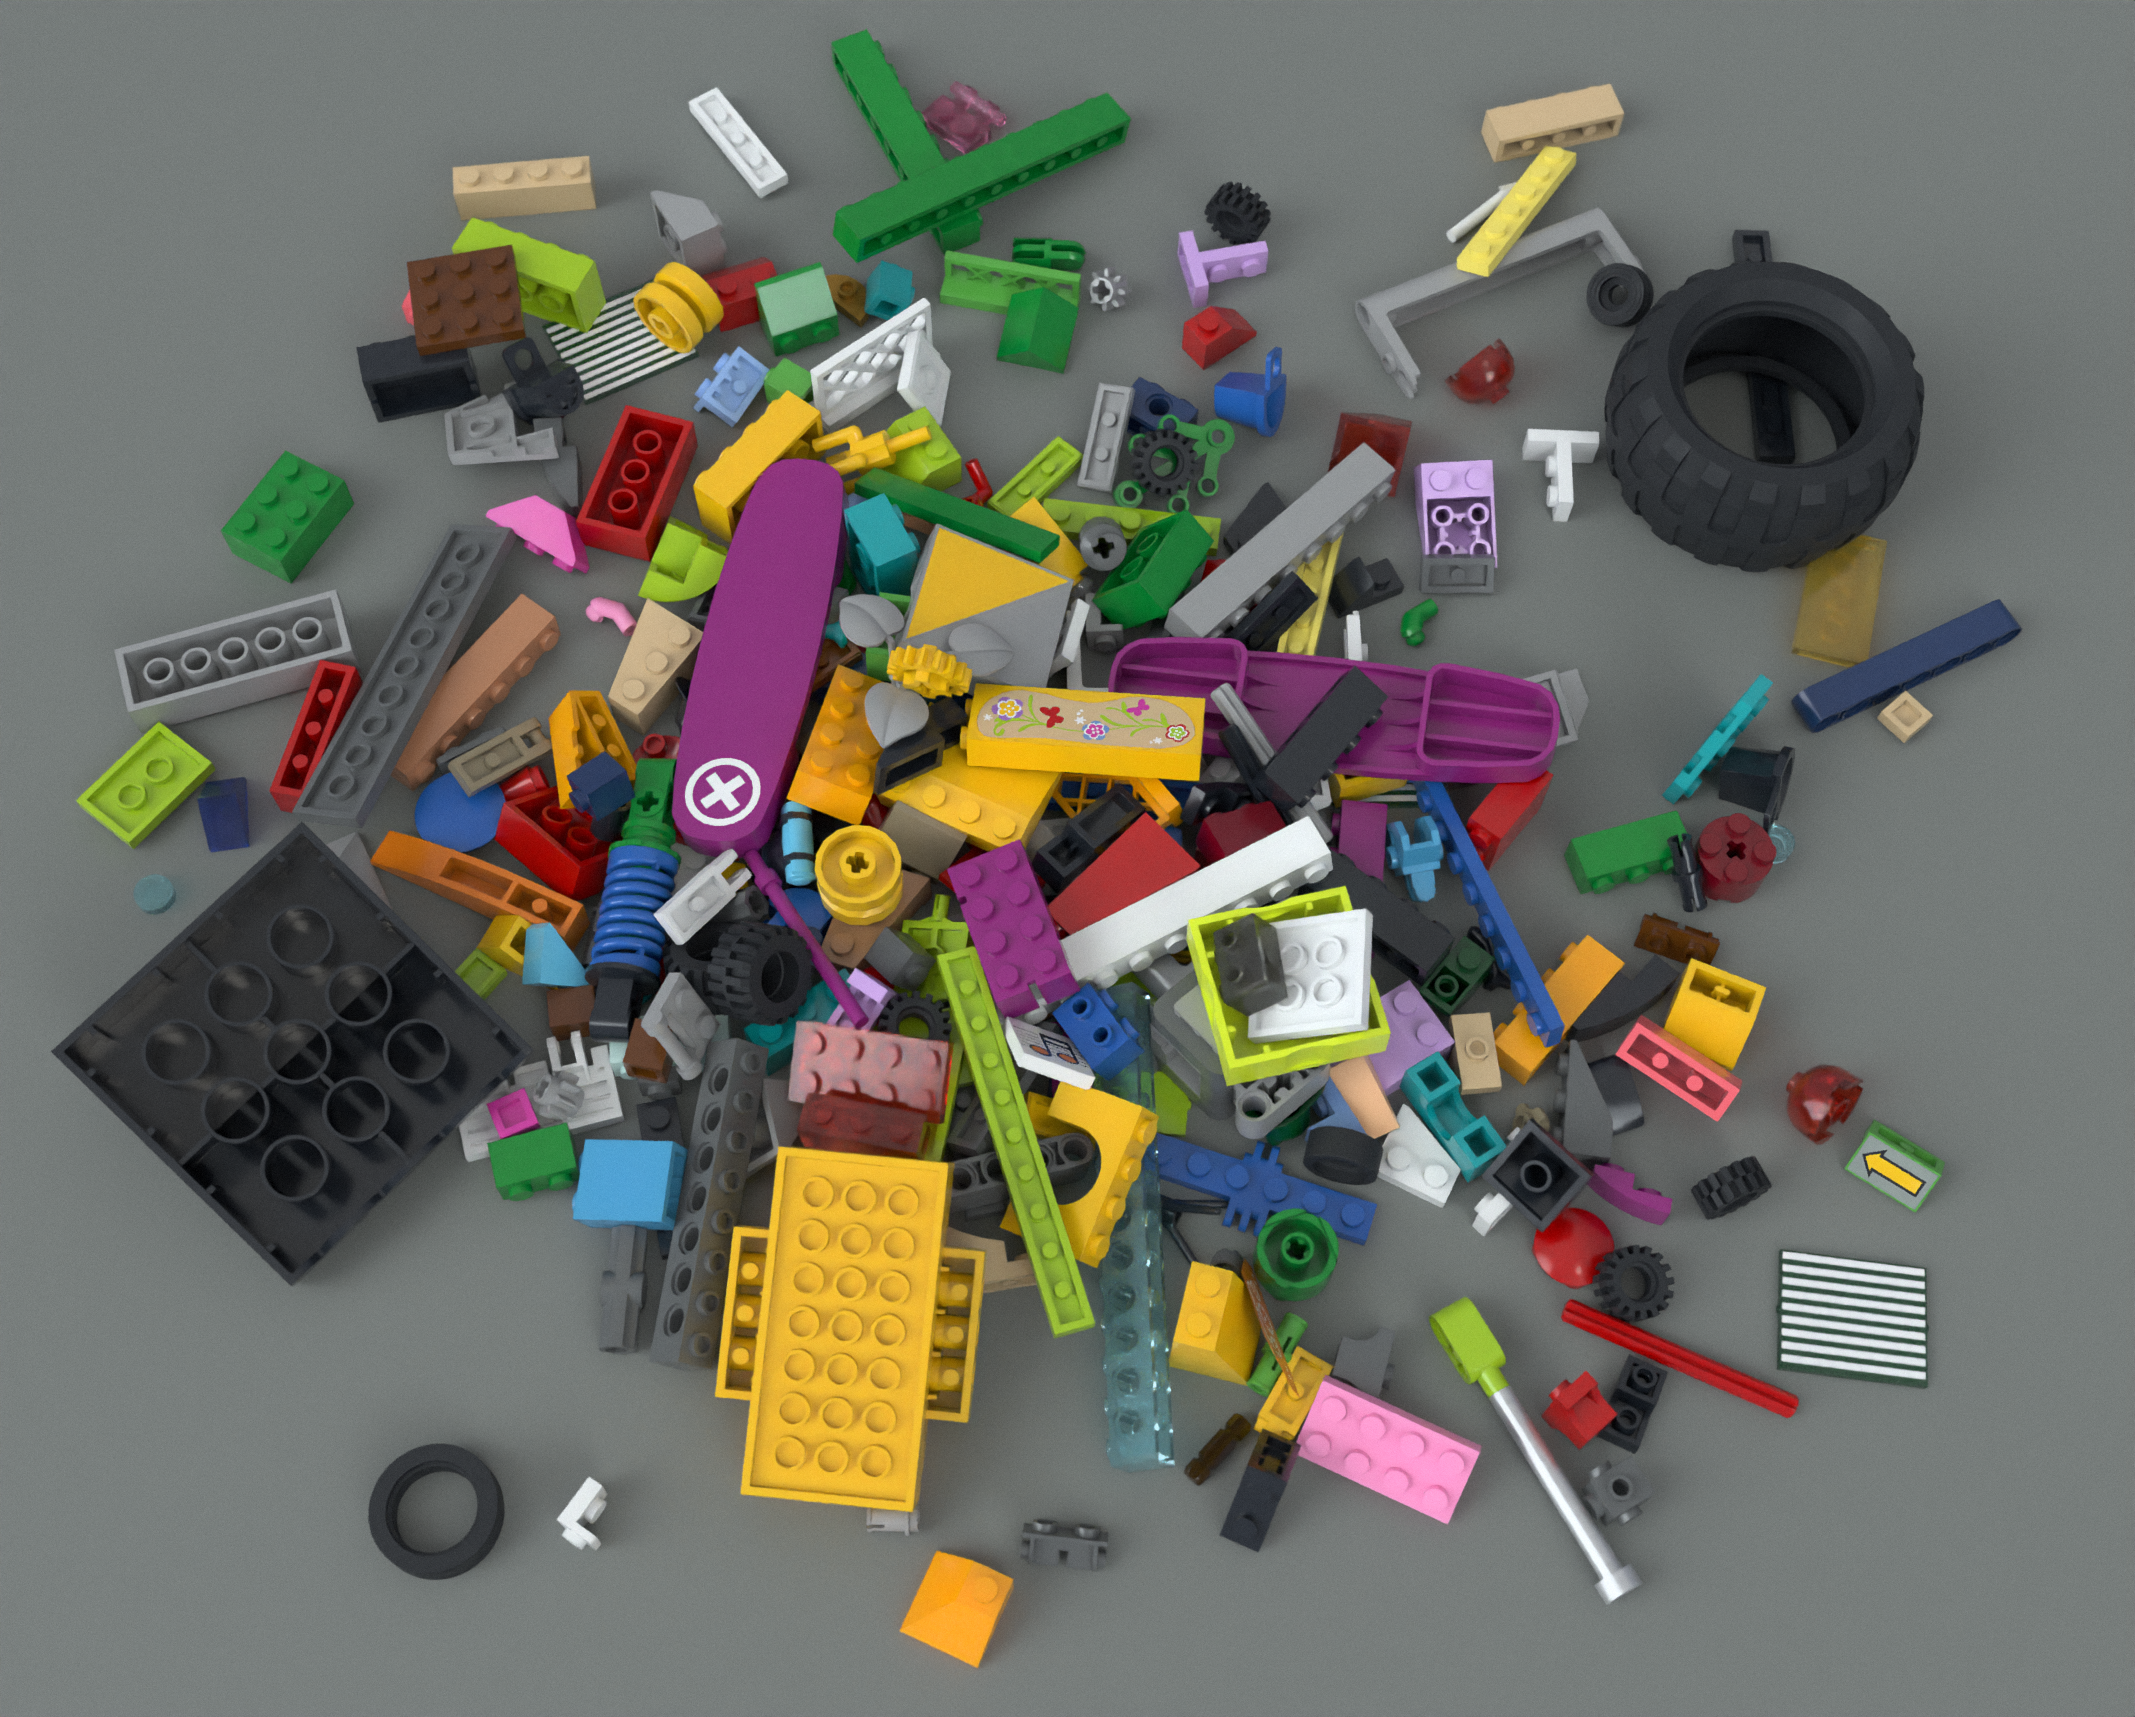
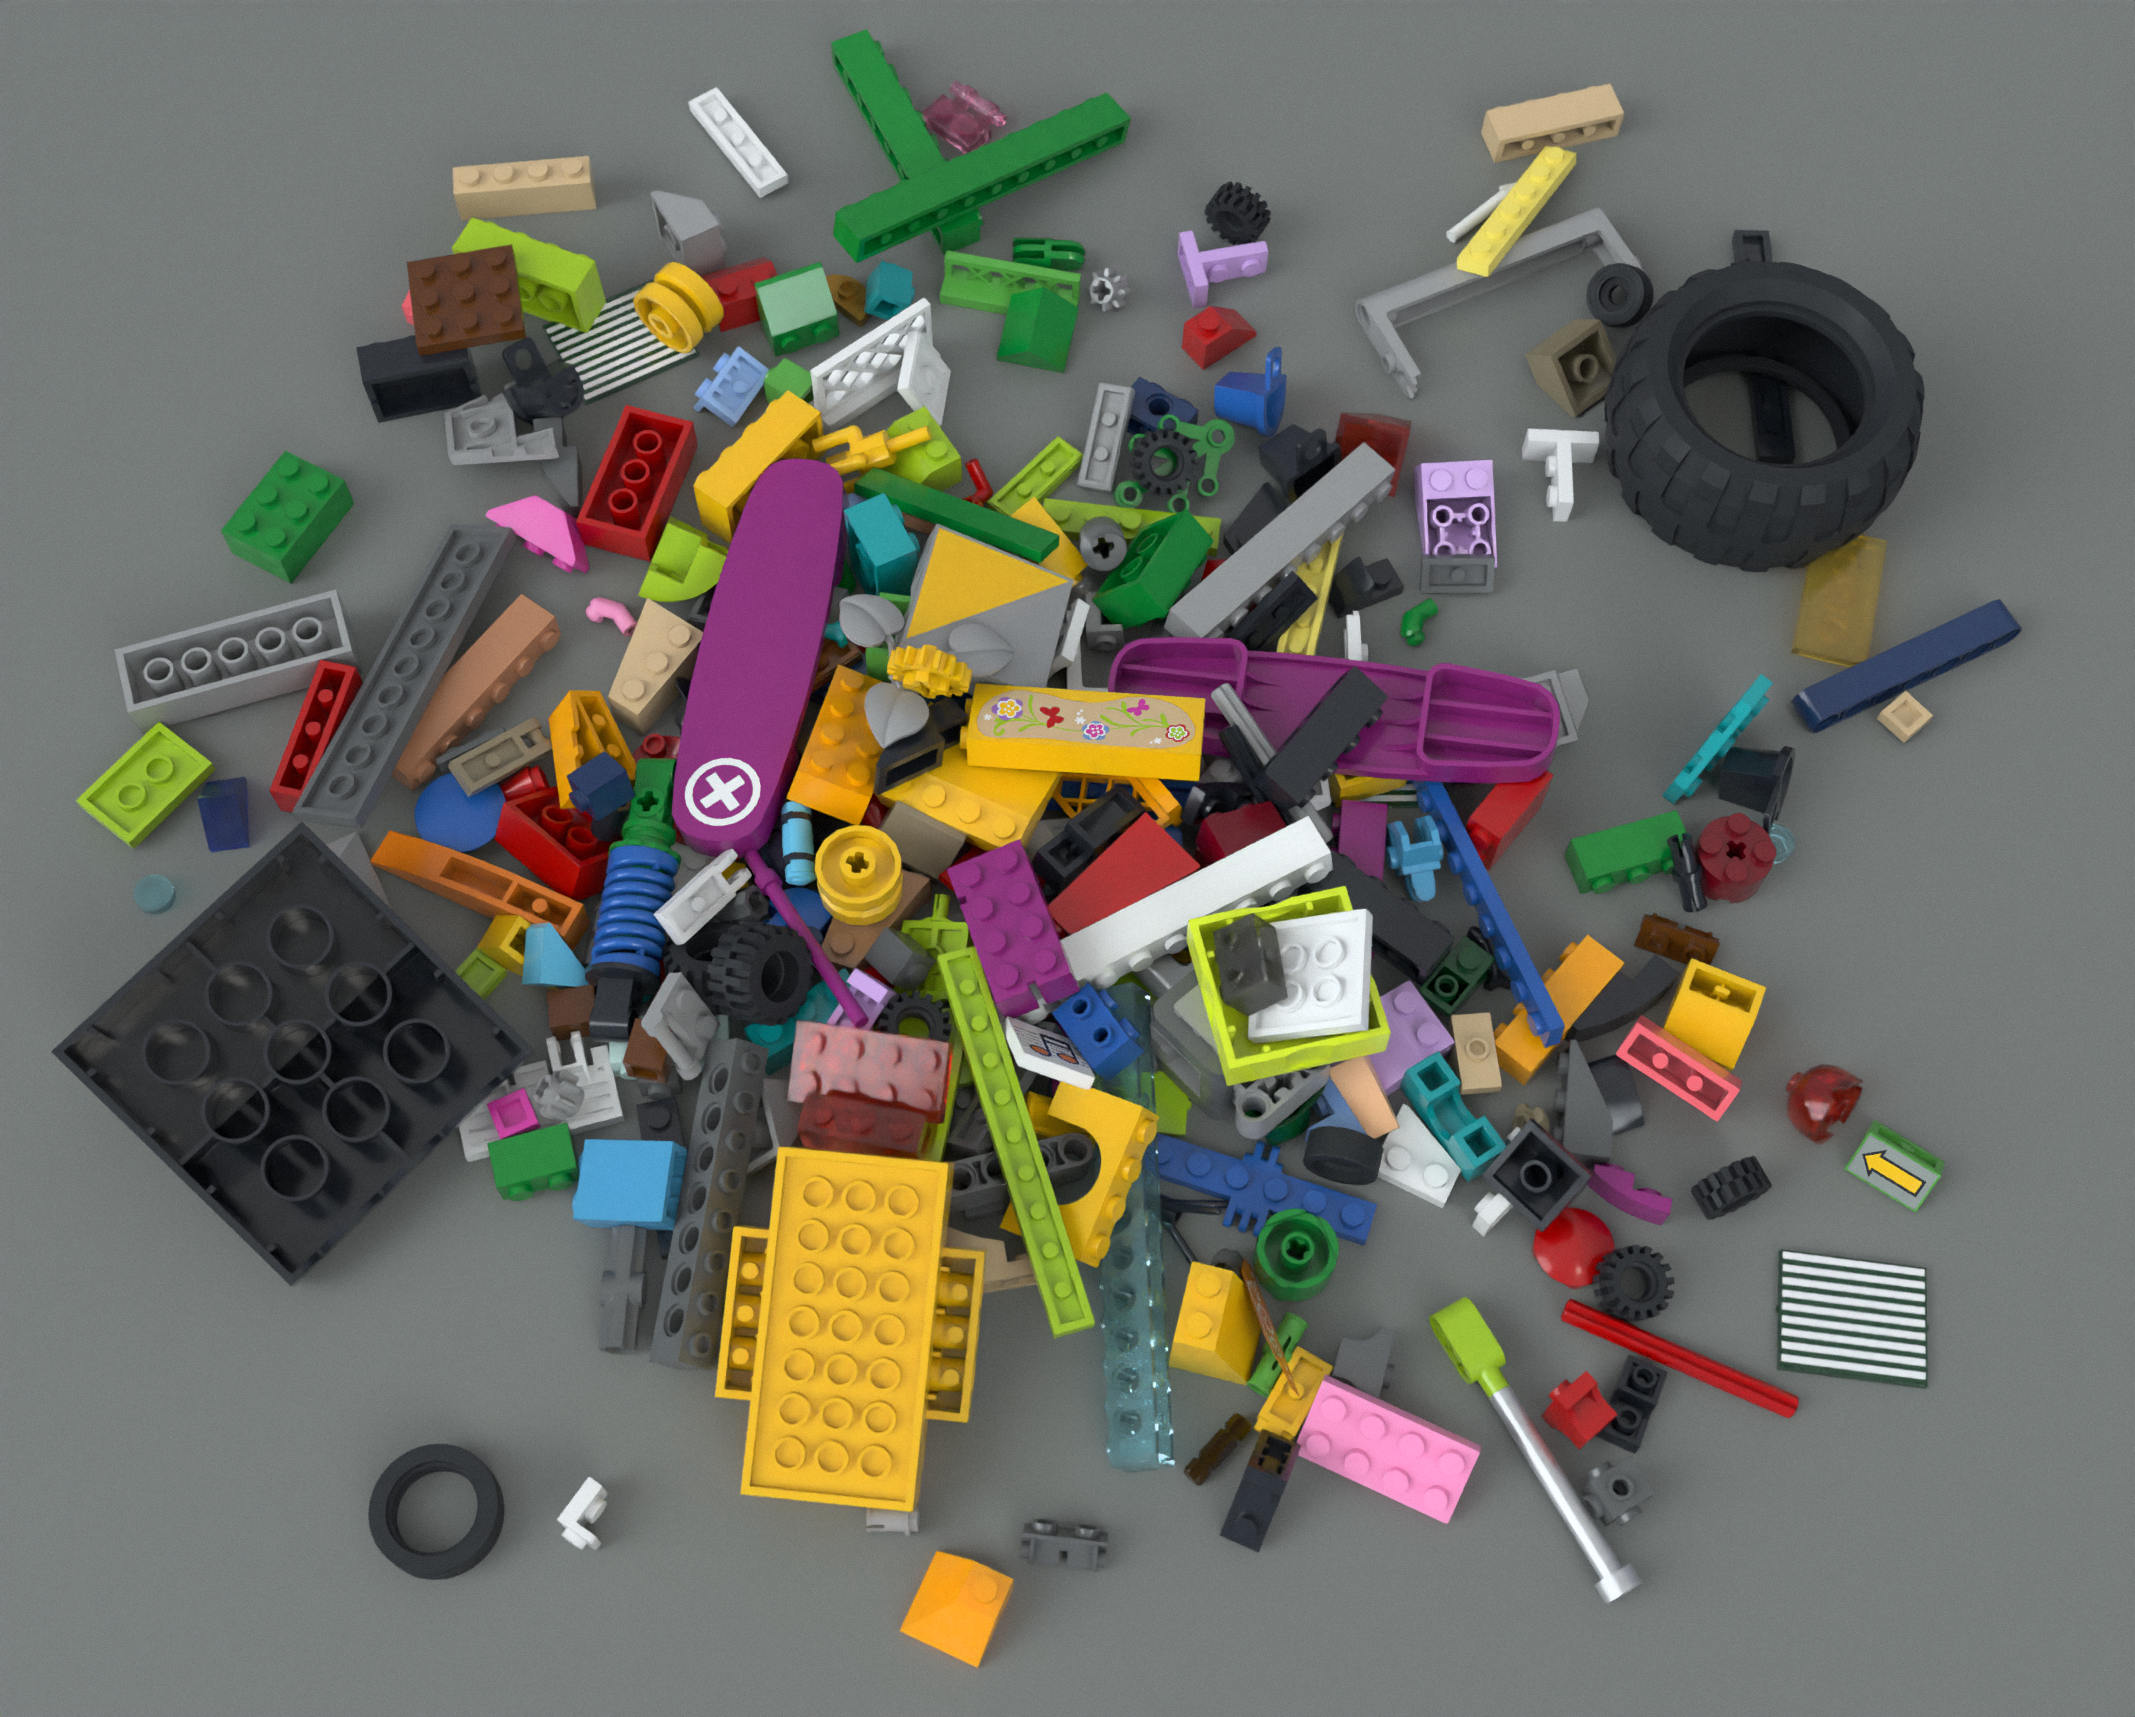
clear red cylinder [1444,338,1516,405] -> none
none -> black container [1259,424,1341,503]
none -> dark tan slope [1525,319,1617,417]

